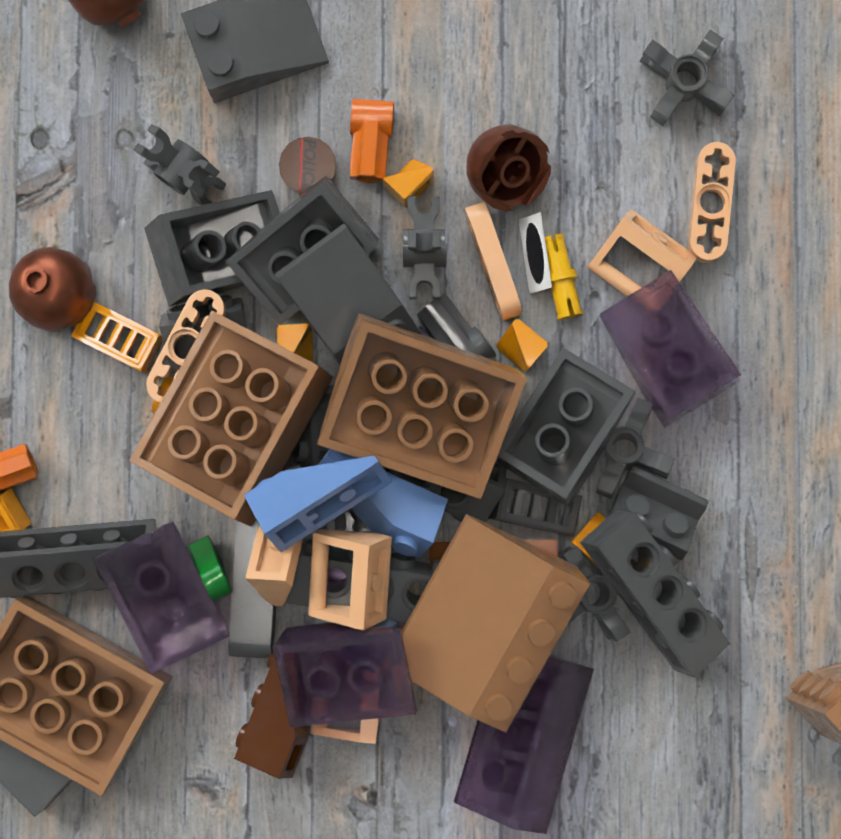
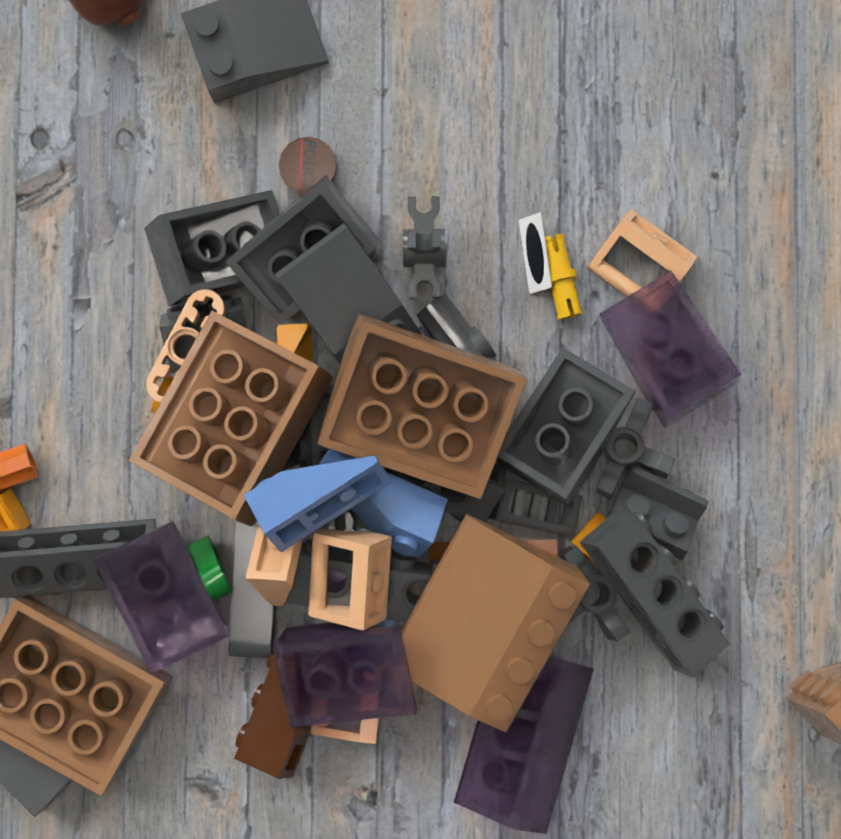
copper cylinder [8,247,96,332] -> none
light orange slope [71,302,163,374] -> none
dark grey pin [133,124,227,205] -> none
orange piece [350,98,394,183] -> none
light orange slope [383,159,434,207] -> none
light nougat beam [464,201,523,321] -> none
copper cylinder [466,124,551,212] -> none
light orange slope [496,319,548,373] -> none
dark grey pin [639,29,735,126] -> none
light nougat beam [687,142,736,263] -> none

